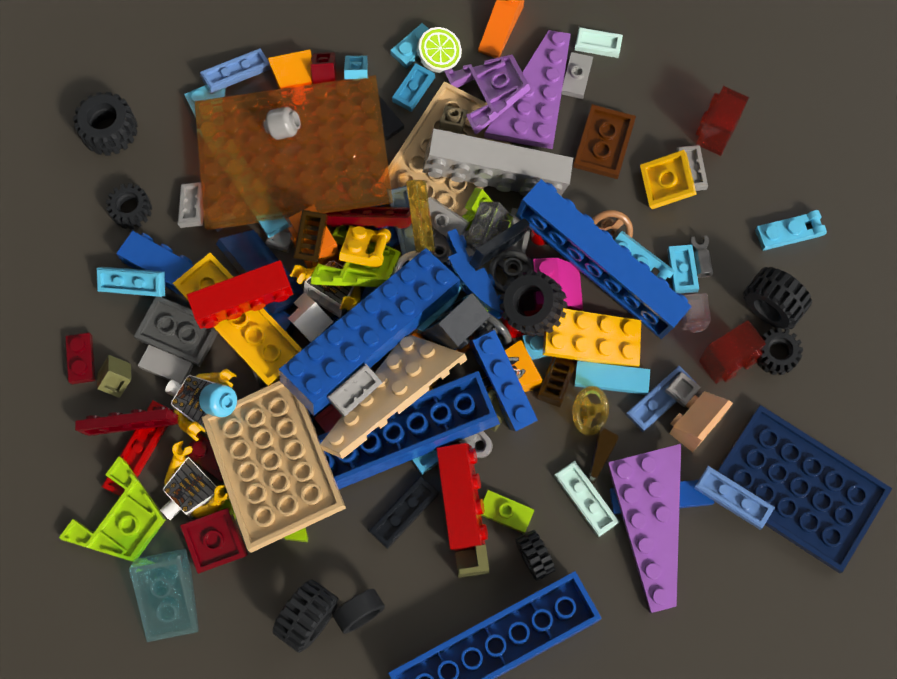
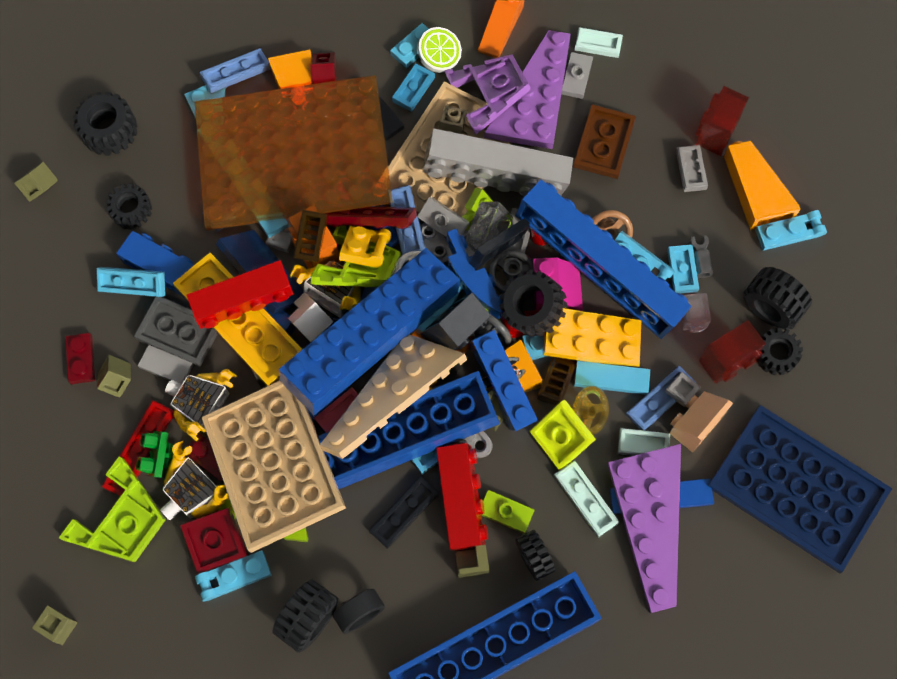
dark red plate [75,406,178,436] -> none
clear light blue slope [129,549,199,642] -> none
light grey plate [178,182,206,228] -> none
medium azure head [199,383,237,417] -> none
light grey head [264,106,301,140] -> none
light grey plate [327,364,383,417] -> none
medium azure plate [344,56,368,82] -> none
clear yellow tile [406,180,435,253] -> none
dark brown slope [588,427,619,484] -> none
yellow plate [640,150,697,209] -> none
medium blue tile [694,466,775,530] -> none
none -> olive panel [14,162,58,202]
none -> olive panel [32,605,77,645]
none -> green hips [136,431,174,478]
none -> medium azure plate [195,550,272,602]
none -> neon yellow tile [529,400,596,470]
none -> light aqua tile [618,428,670,456]
none -> light orange slope [724,141,800,230]

